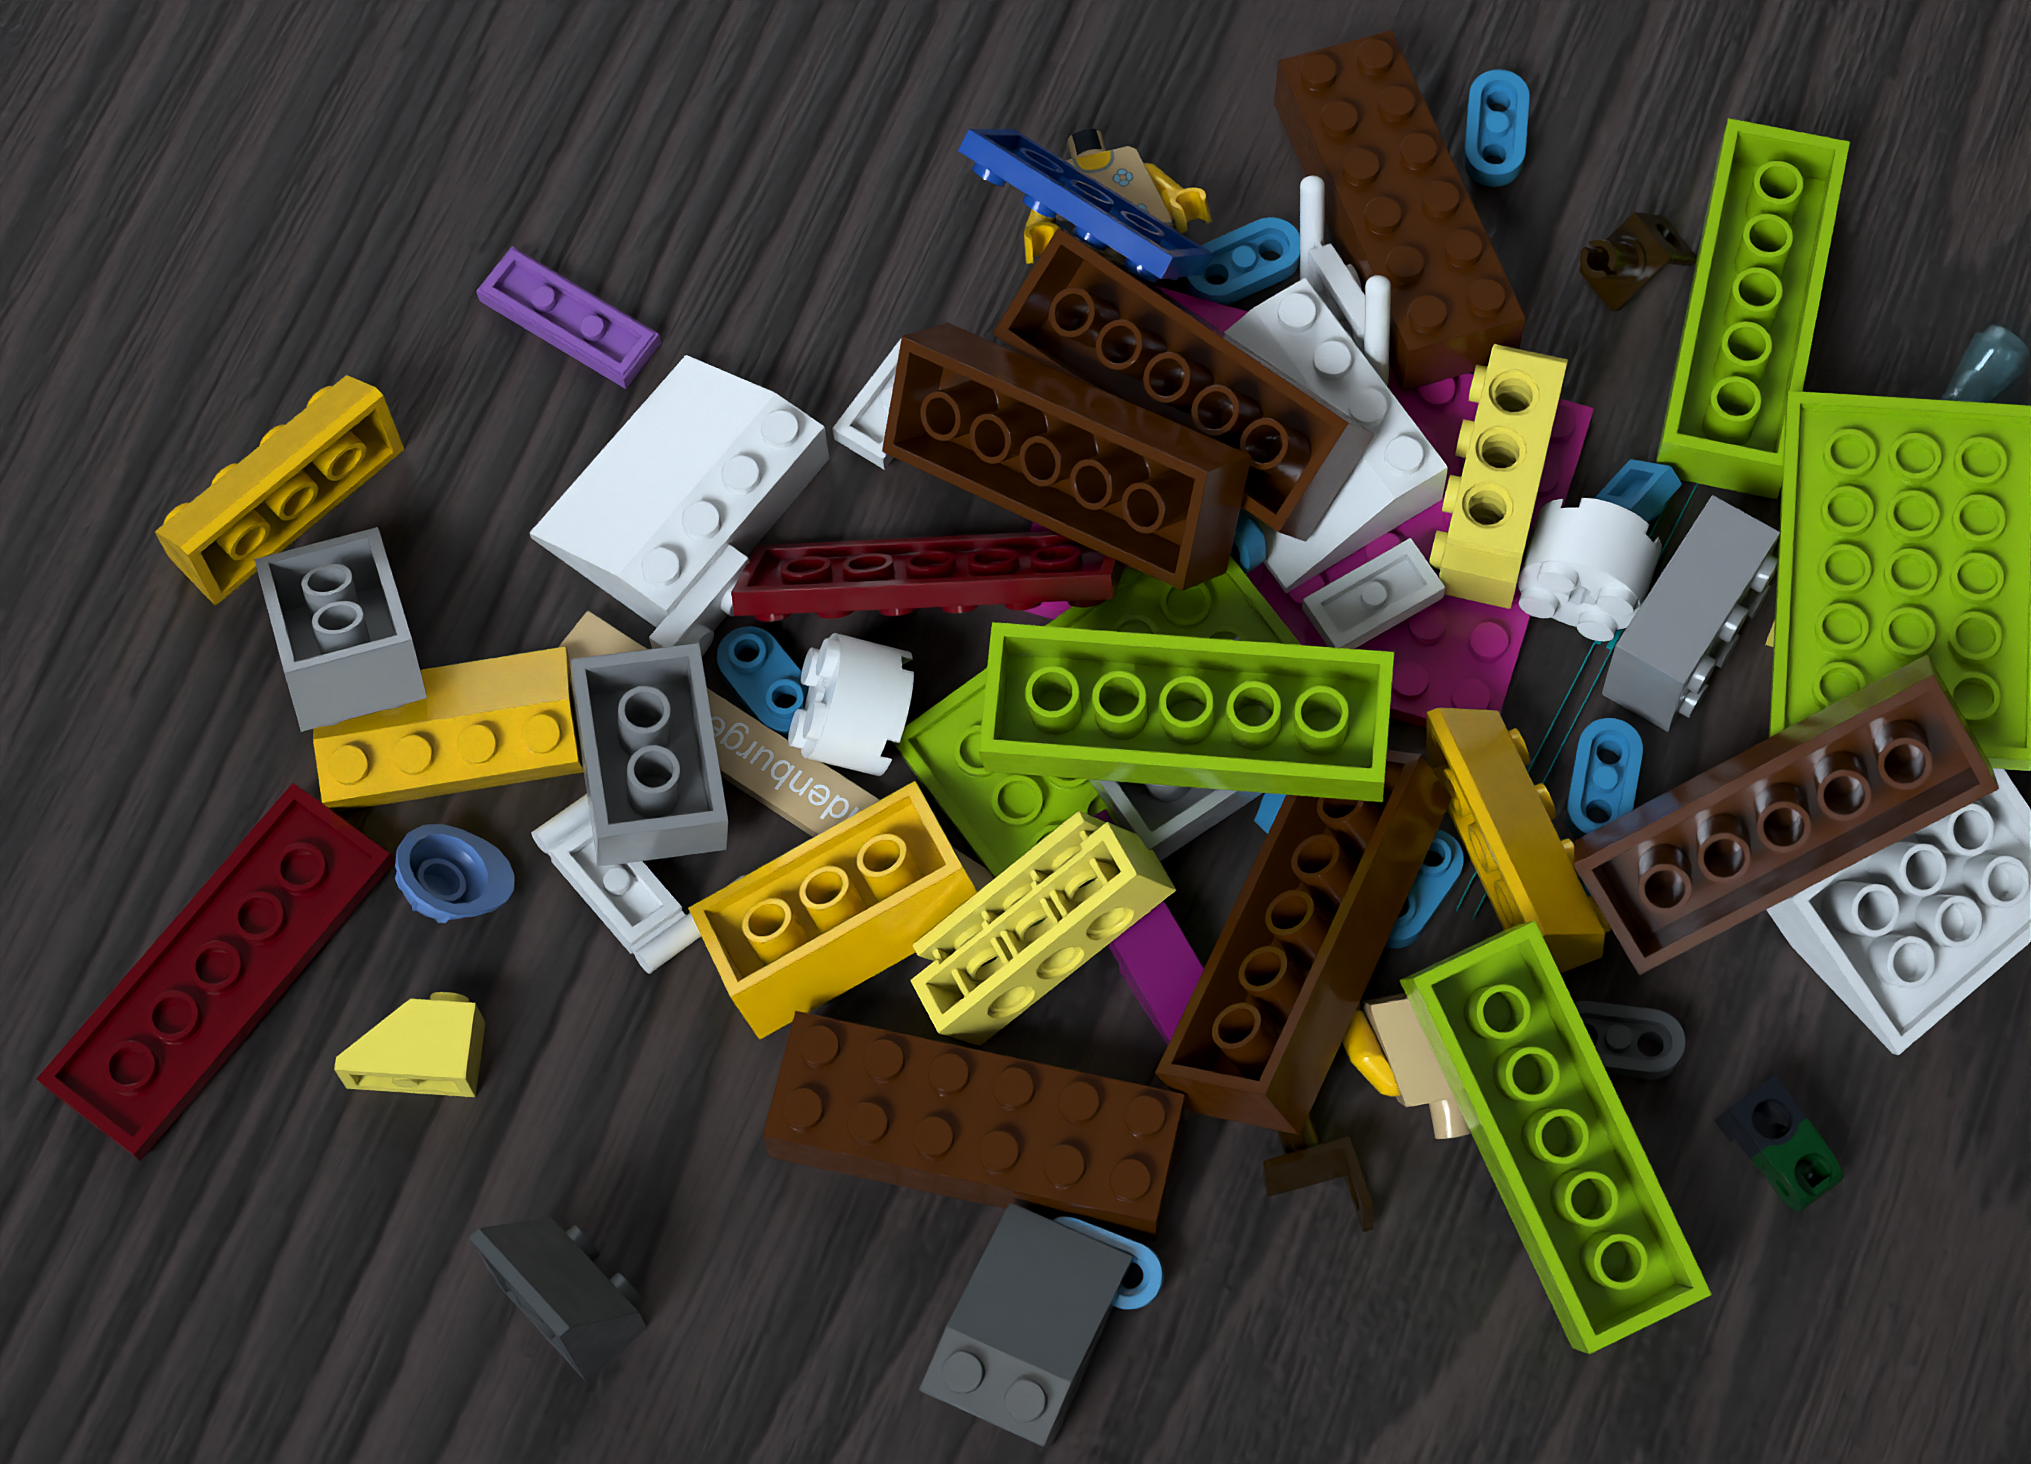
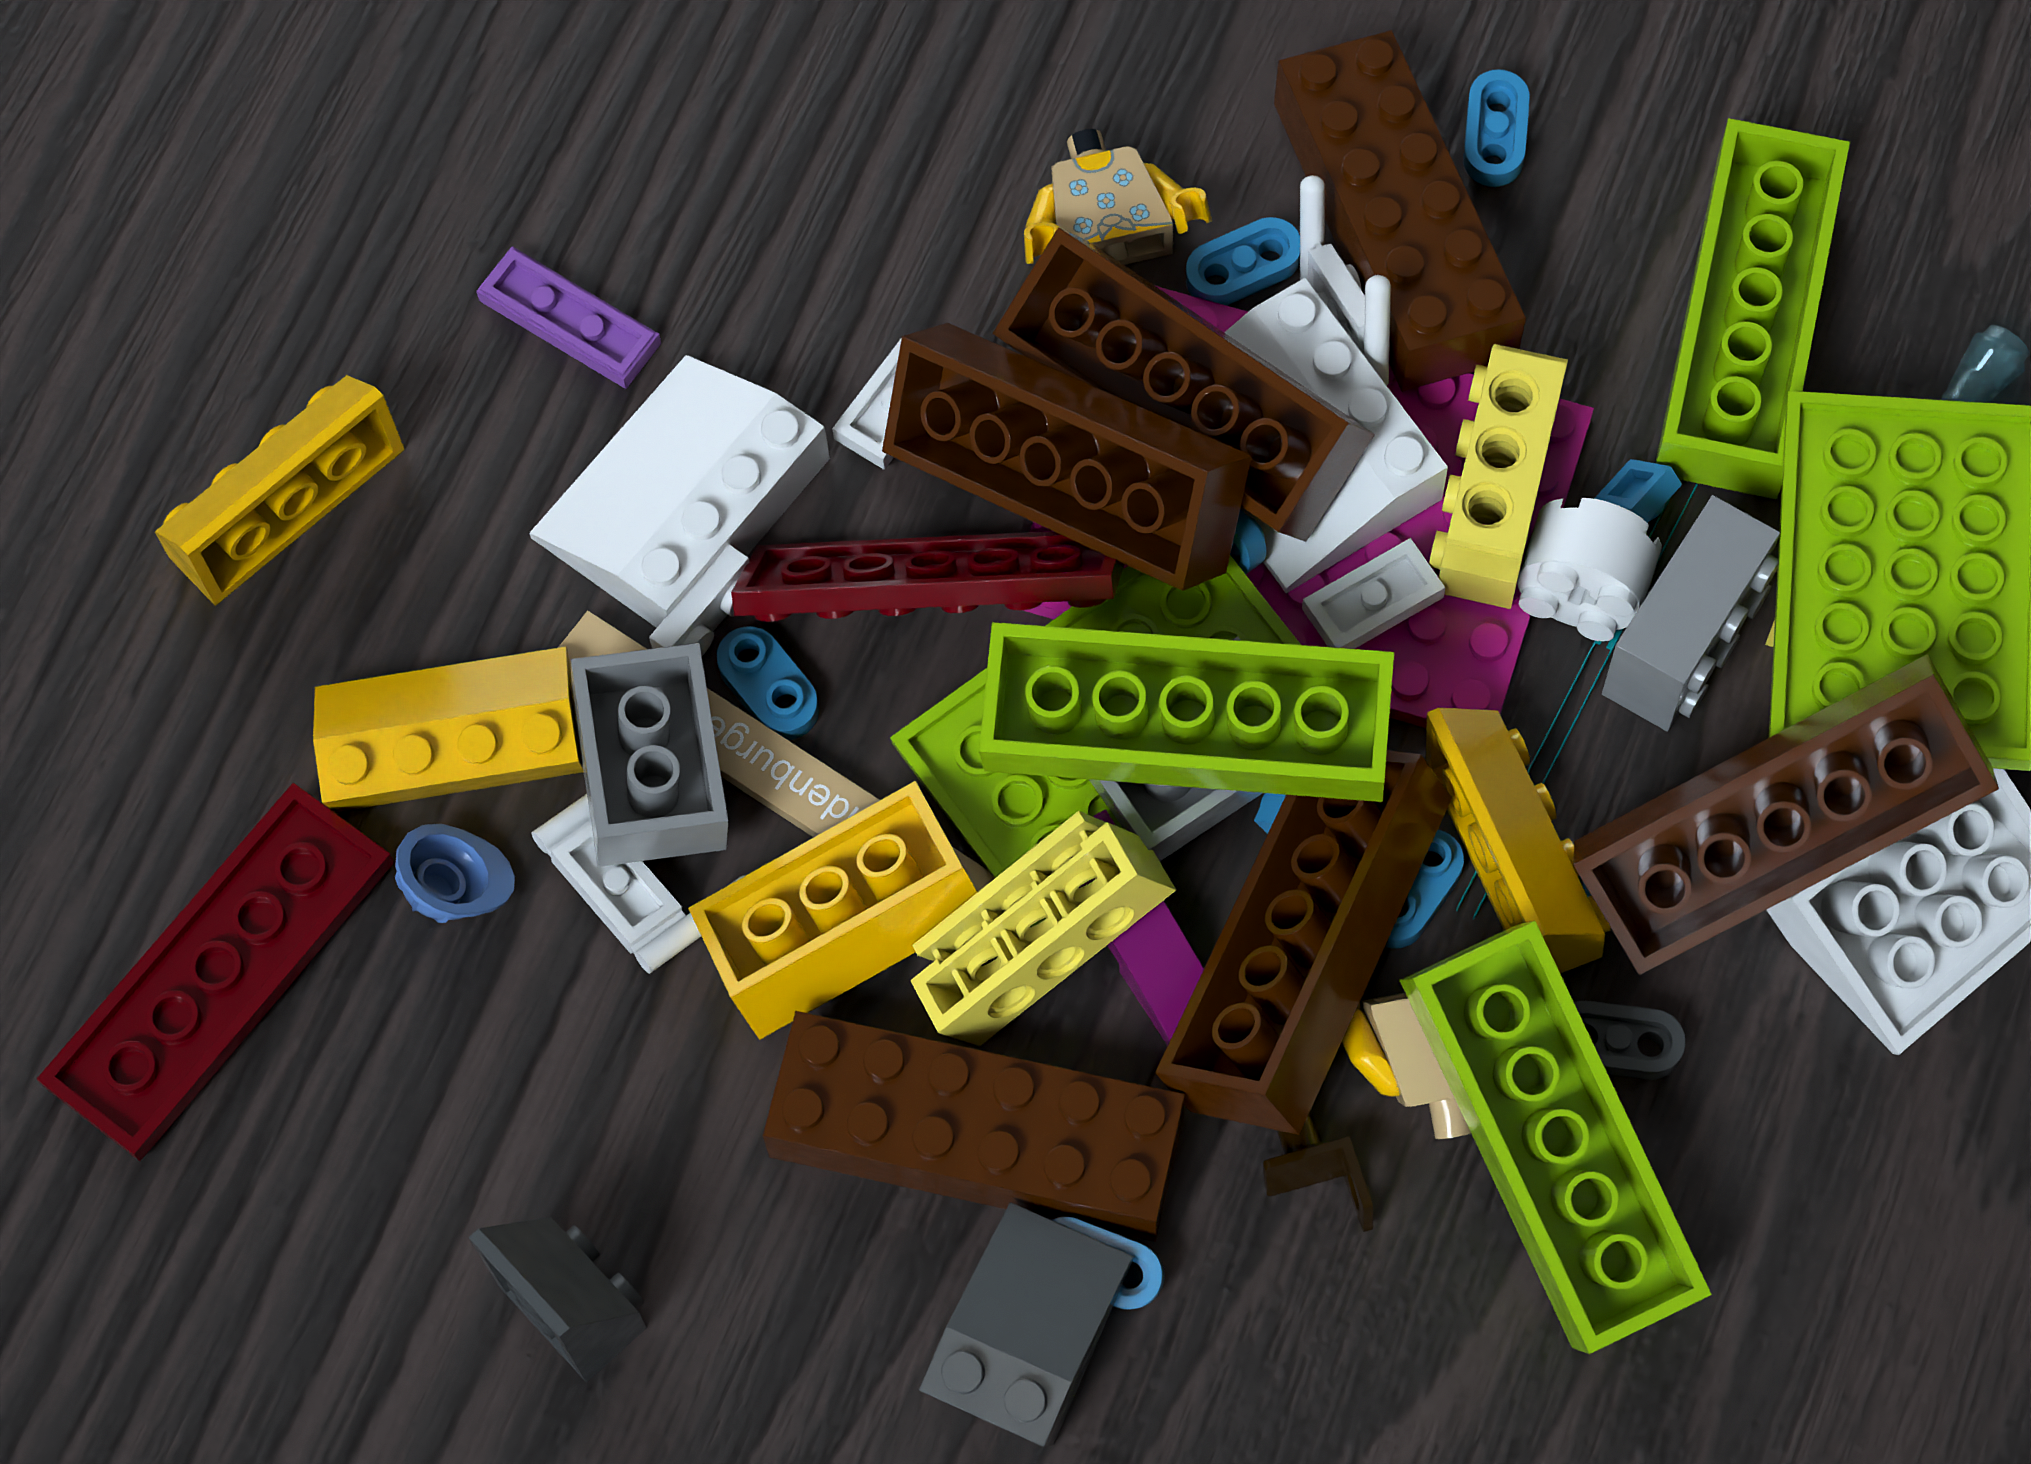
light grey brick [254,527,427,732] -> none
light yellow slope [334,992,486,1097] -> none
white brick [788,633,914,776] -> none
blue plate [958,129,1213,282] -> none
dark azure plate [1565,718,1643,839] -> none
dark brown bracket [1579,212,1697,311] -> none
leg [1715,1074,1843,1212] -> none

